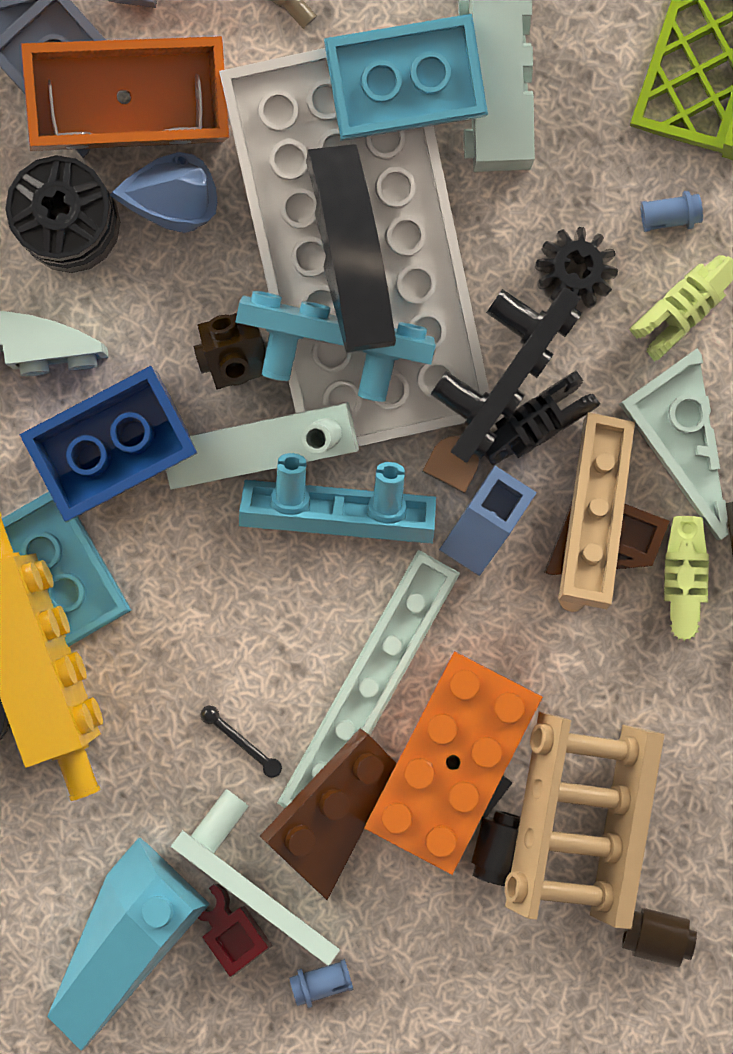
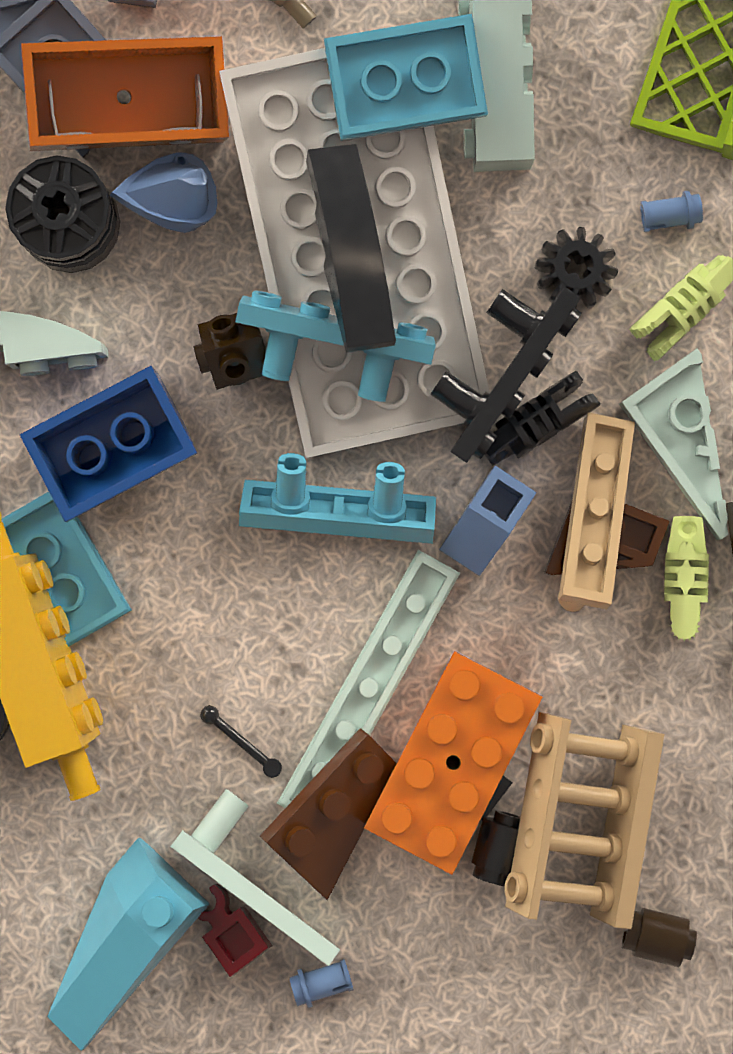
light aqua piece [166,402,359,490] -> none
medium nougat tile [422,436,479,493] -> none

